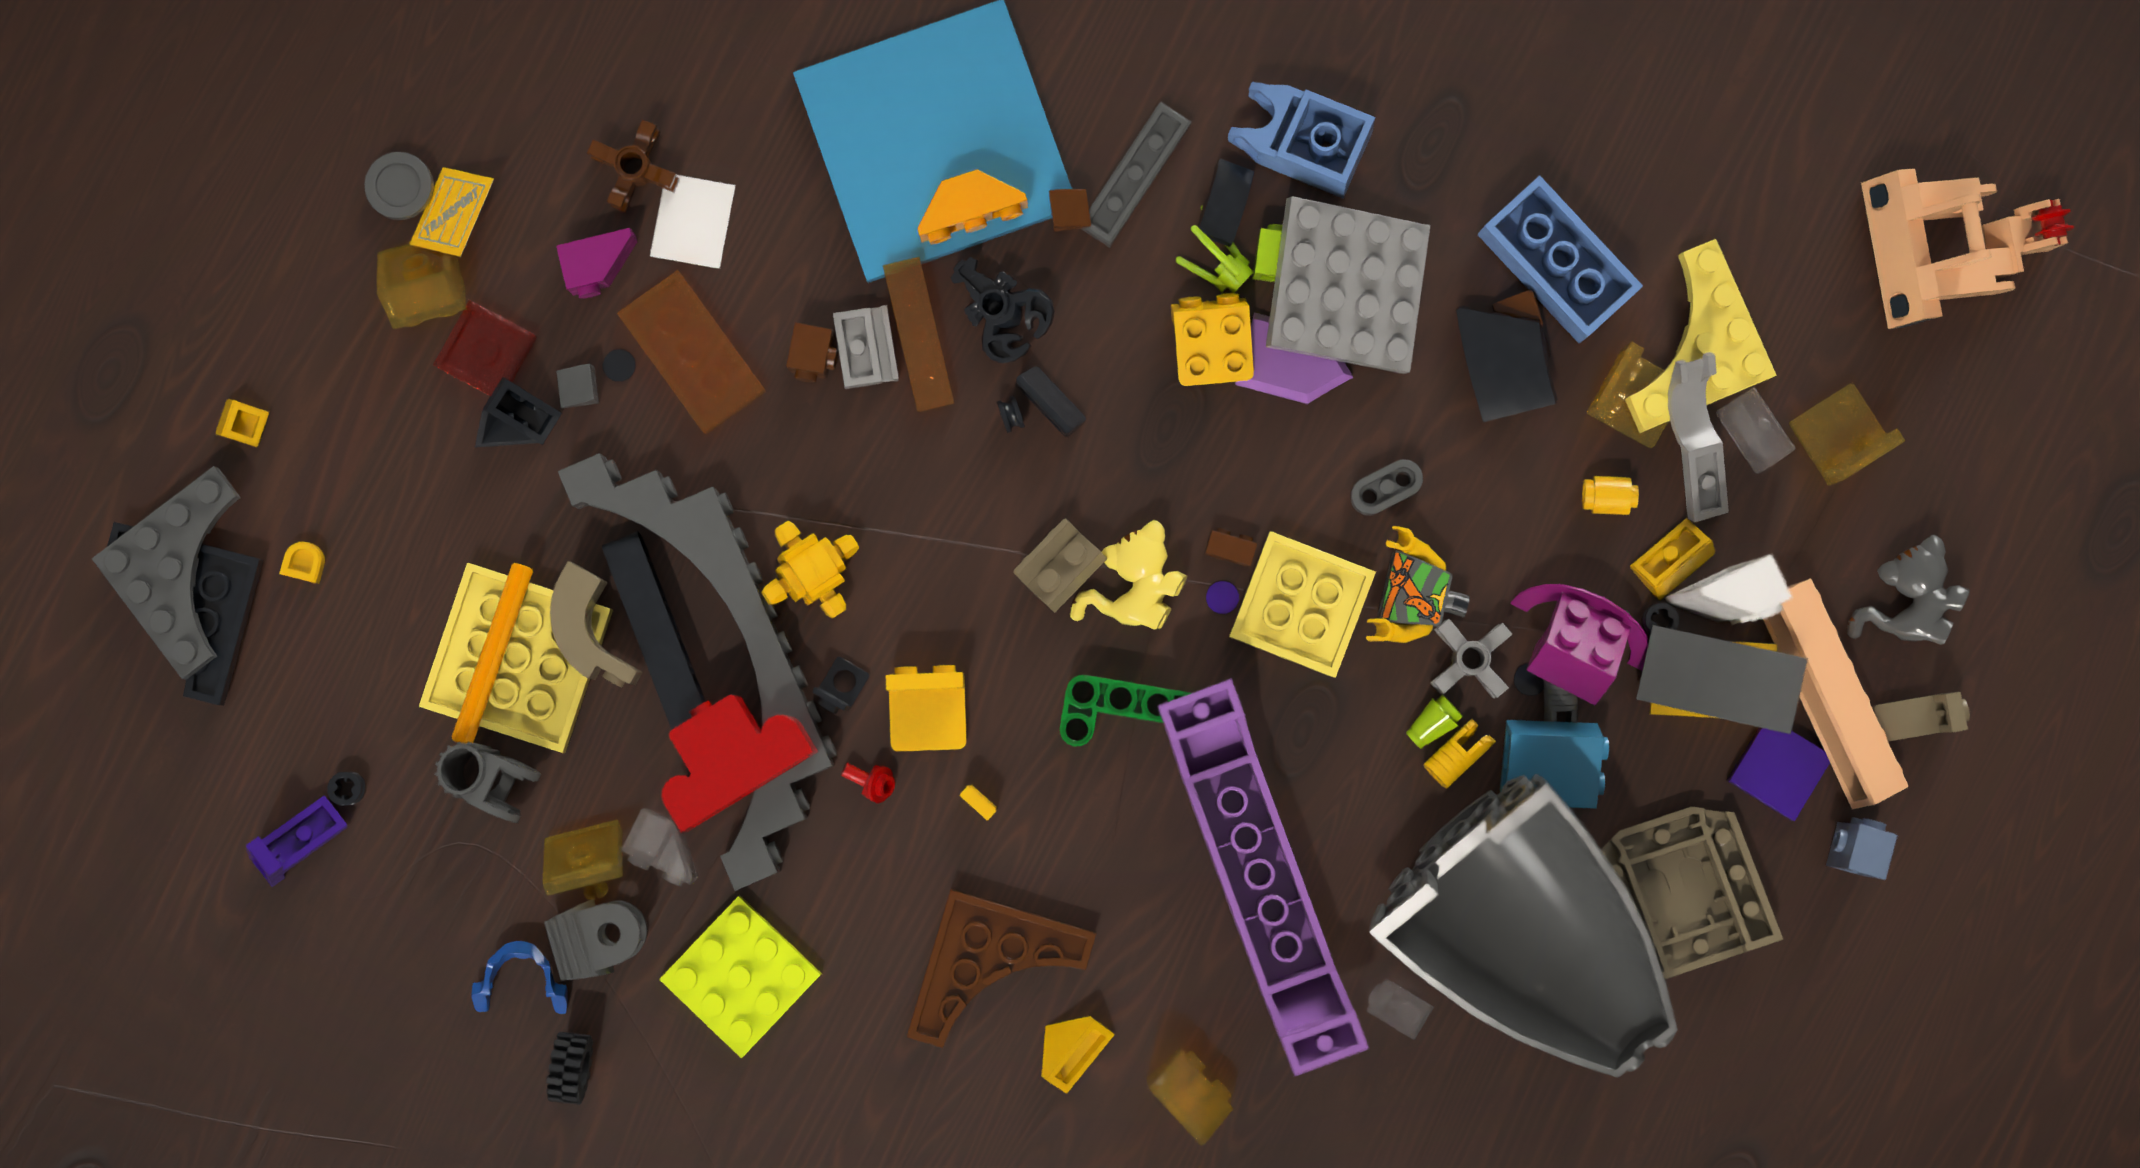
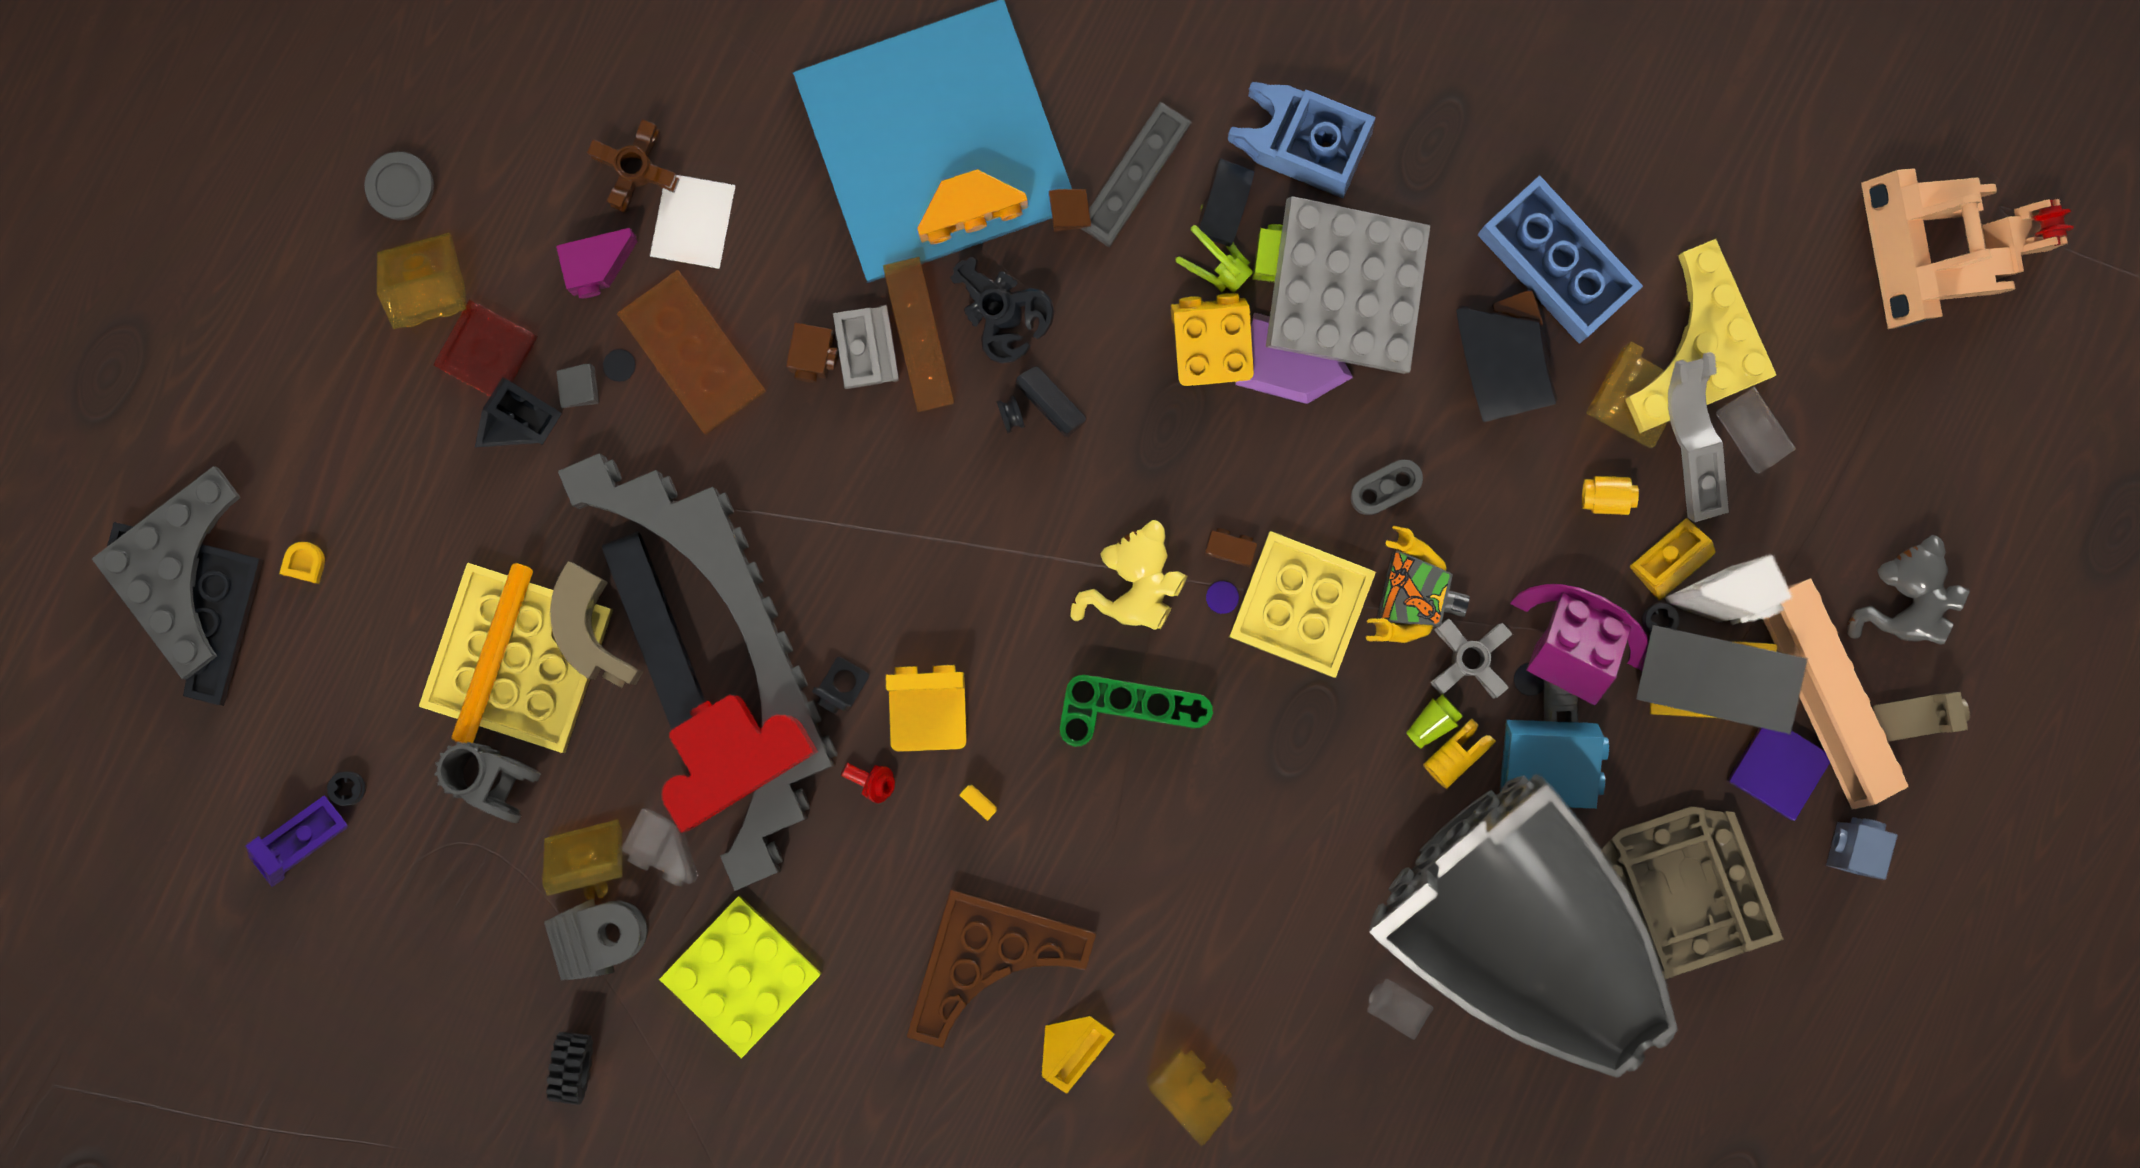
yellow slope [216,399,269,447] -> none
yellow sticker [410,167,494,257] -> none
blue helmet [471,941,568,1014] -> none
yellow piece [762,521,859,619] -> none
dark tan bracket [1014,519,1107,613] -> none
medium lavender slope [1158,679,1369,1076] -> none
clear yellow bracket [1789,384,1905,486] -> none

